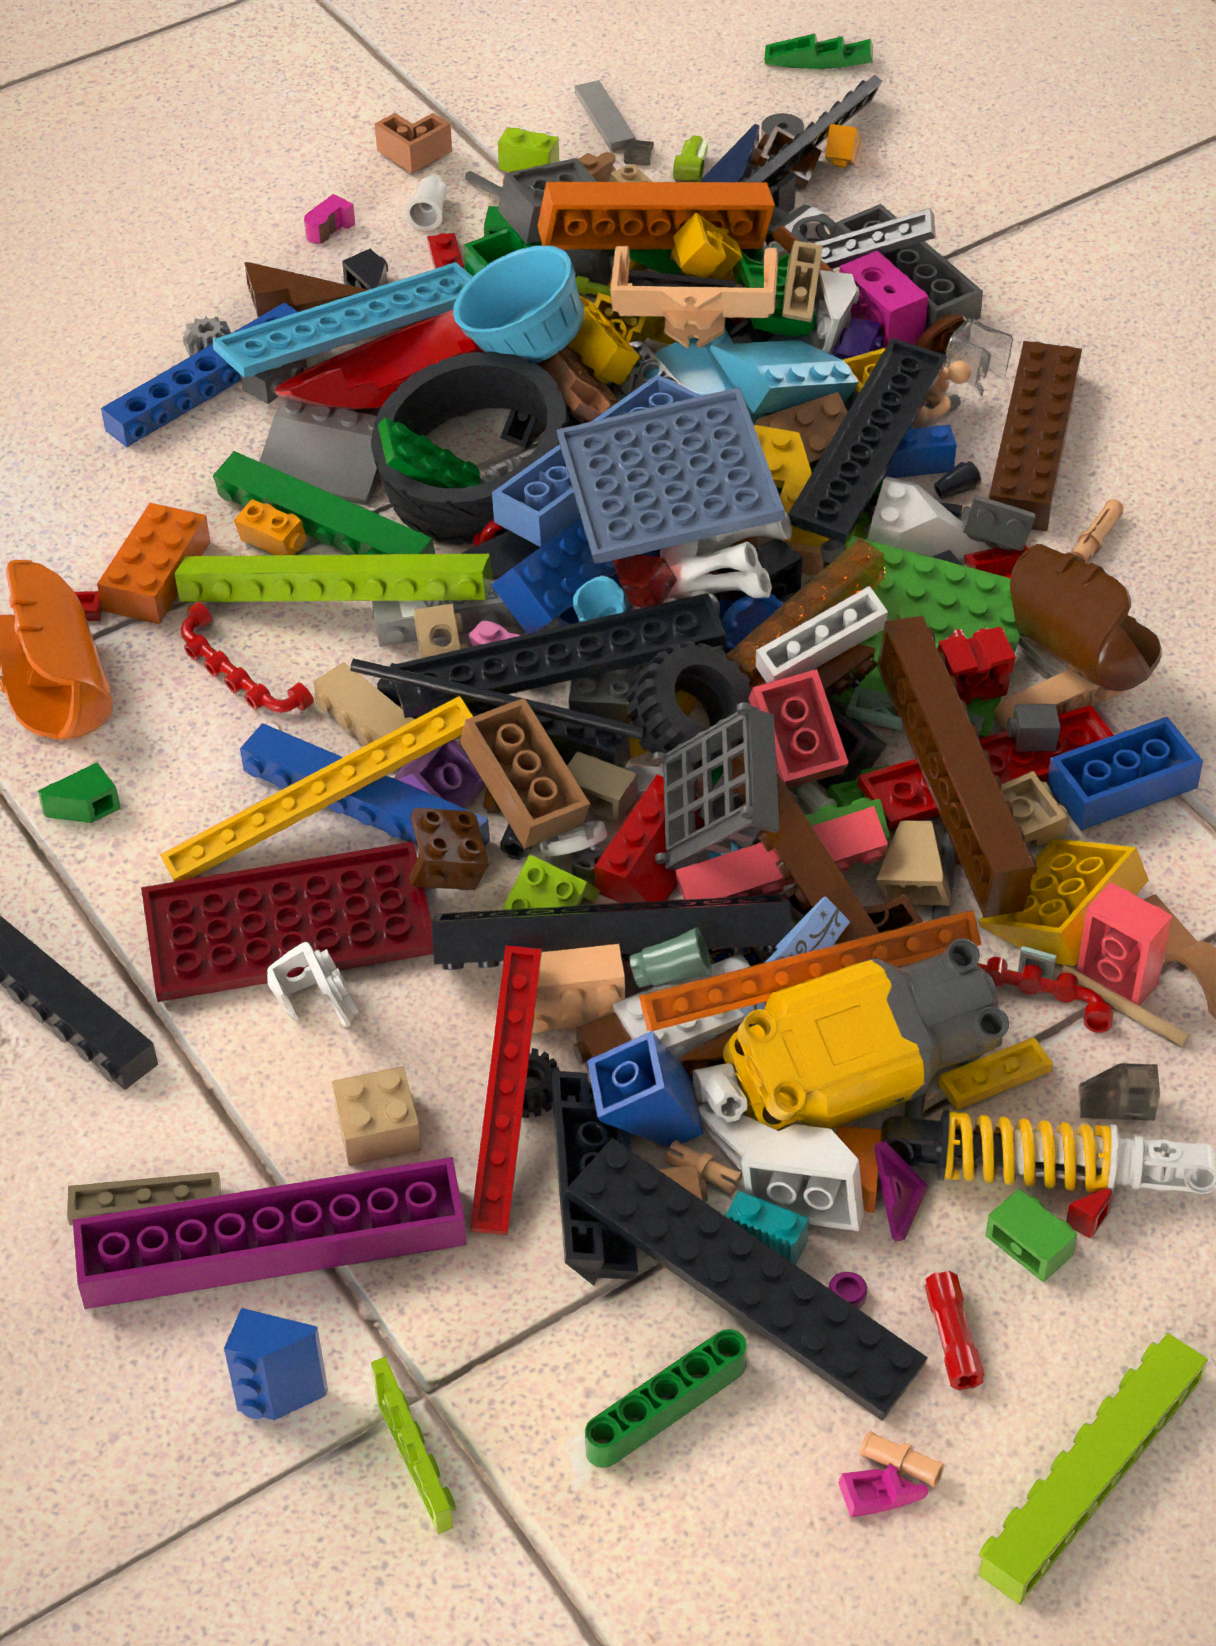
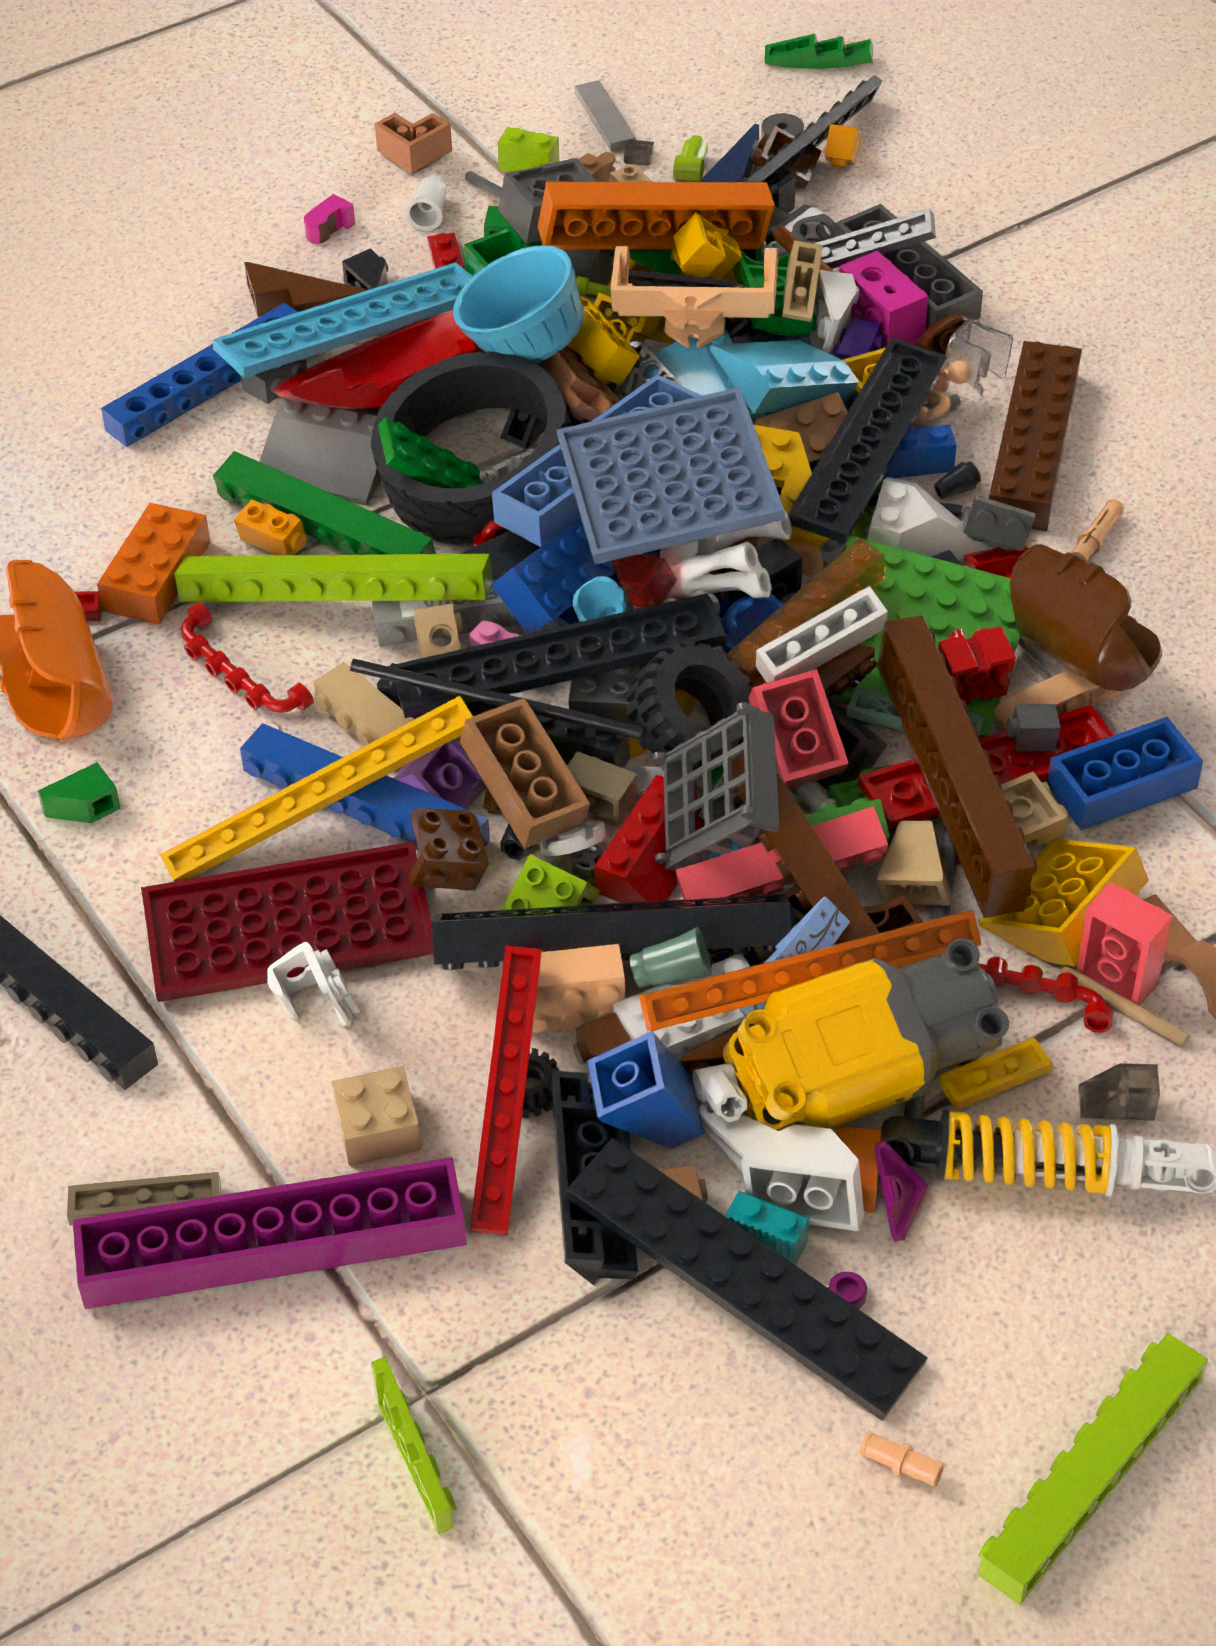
light grey gear [183,316,231,357] -> none
blue slope [224,1308,328,1420] -> none
green beam [585,1329,747,1468] -> none
light nougat pin [665,1140,742,1195] -> none
dark pink slope [838,1463,929,1518] -> none
red axle [924,1270,985,1391] -> none
bright green brick [985,1188,1078,1283] -> none
light aqua slope [1018,946,1057,979] -> none
red slope [1066,1188,1113,1238] -> none

